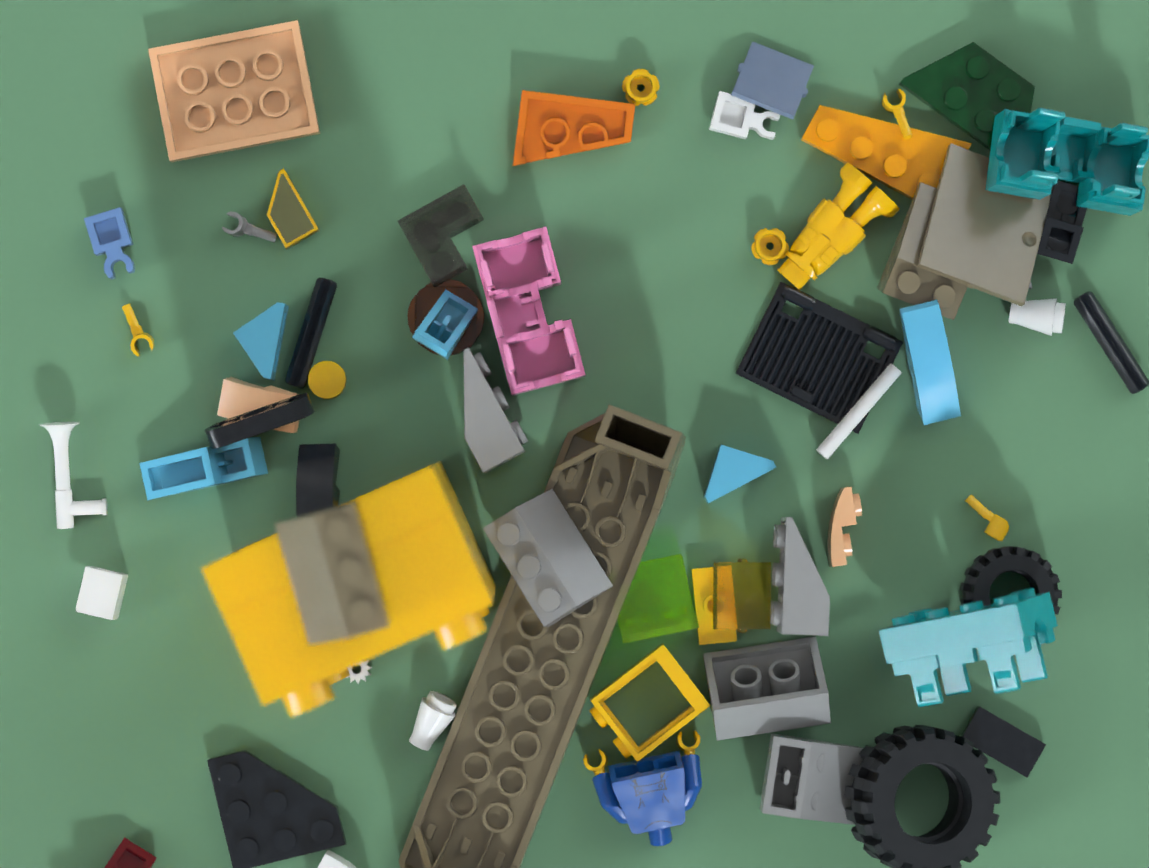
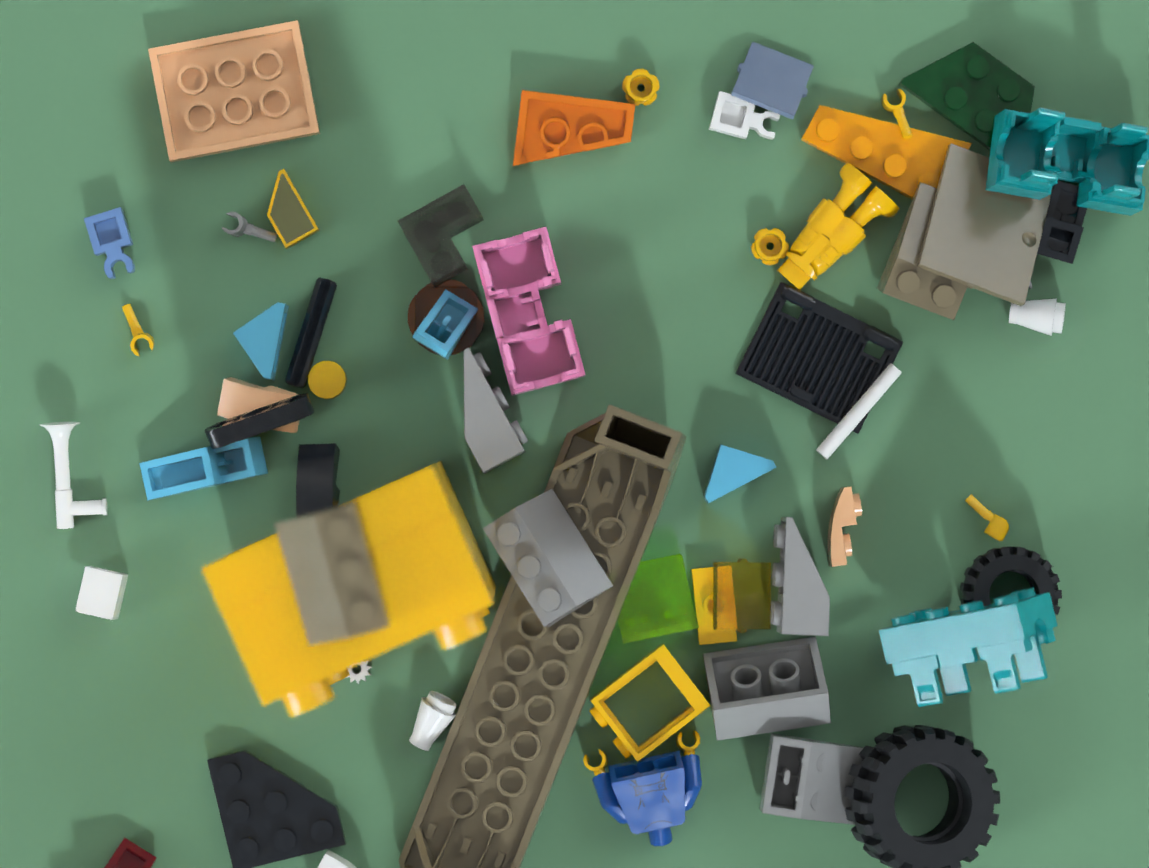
medium azure slope [900,300,961,425] -> none
black tile [961,706,1046,778] -> none
black axle [1074,291,1149,394] -> none

